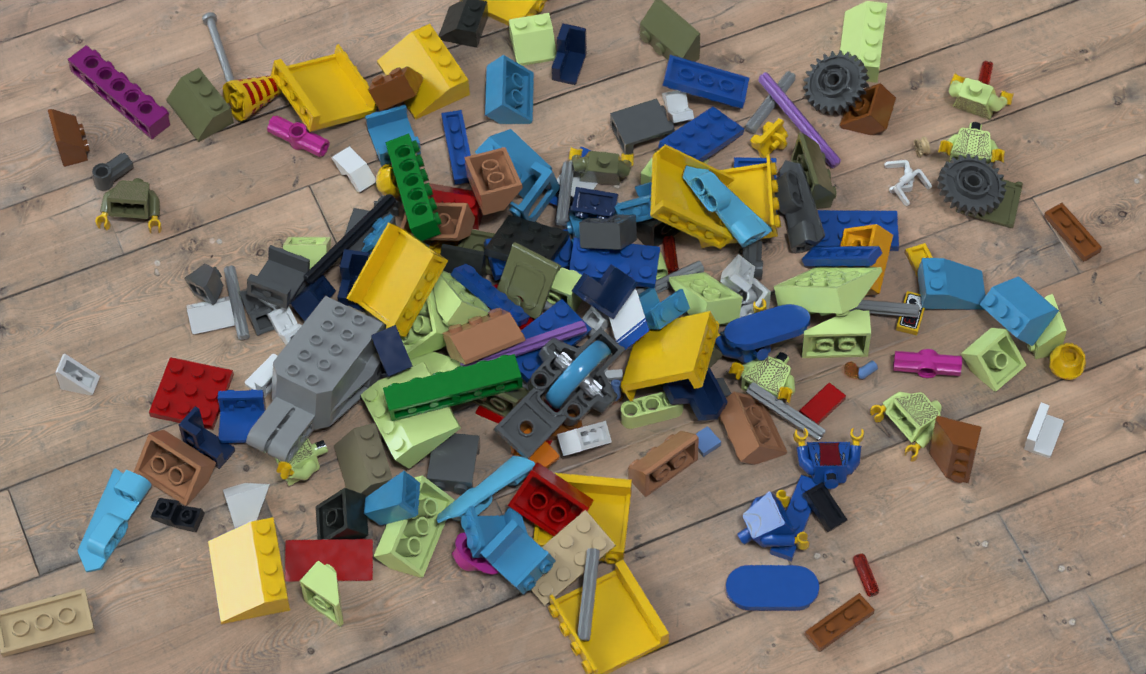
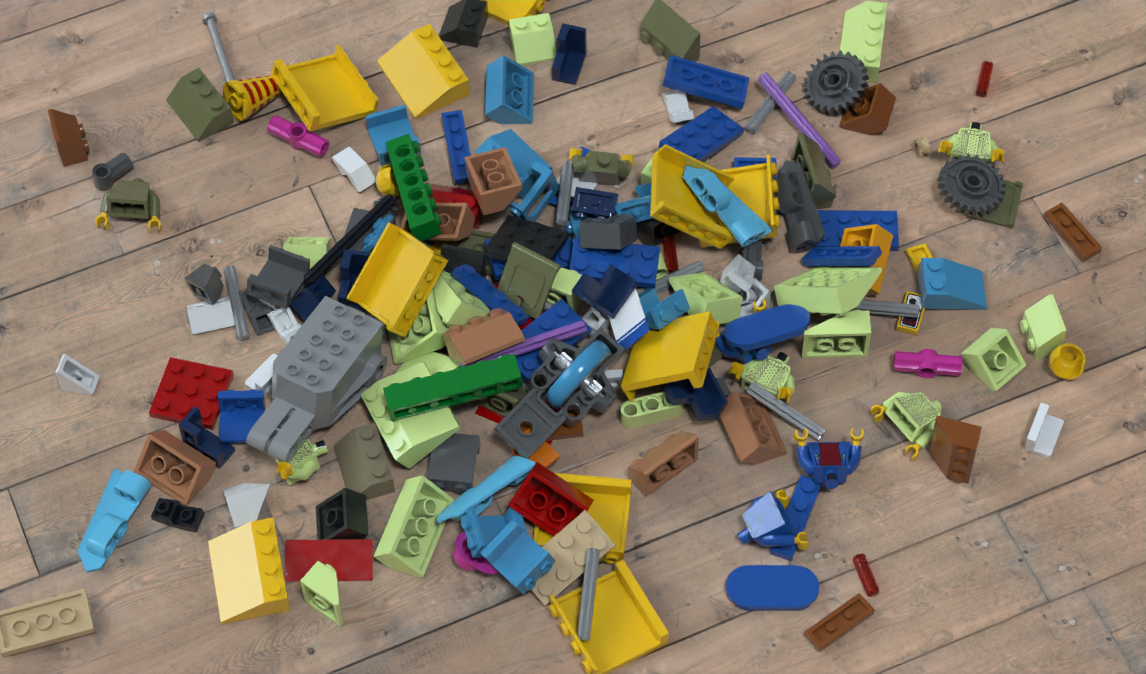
magenta brick [68,45,170,140] -> none
dark azure slope [364,471,420,526] -> none
dark orange slope [368,66,424,111] -> none
dark blue panel [371,325,413,378] -> none
white arch [557,421,612,456] -> none
dark grey panel [610,98,675,155] -> none
medium blue arm [611,379,624,403] -> none
medium blue tile [696,426,721,457] -> none
yellow hips [750,118,788,158] -> none
red tile [799,382,846,425] -> none
black tile [802,482,848,533] -> none
arm [844,360,878,379] -> none
white piece [884,160,914,193] -> none
white piece [894,169,932,206] -> none
yellowish green torso [949,73,1014,120] -> none
dark azure slope [979,276,1059,346] -> none

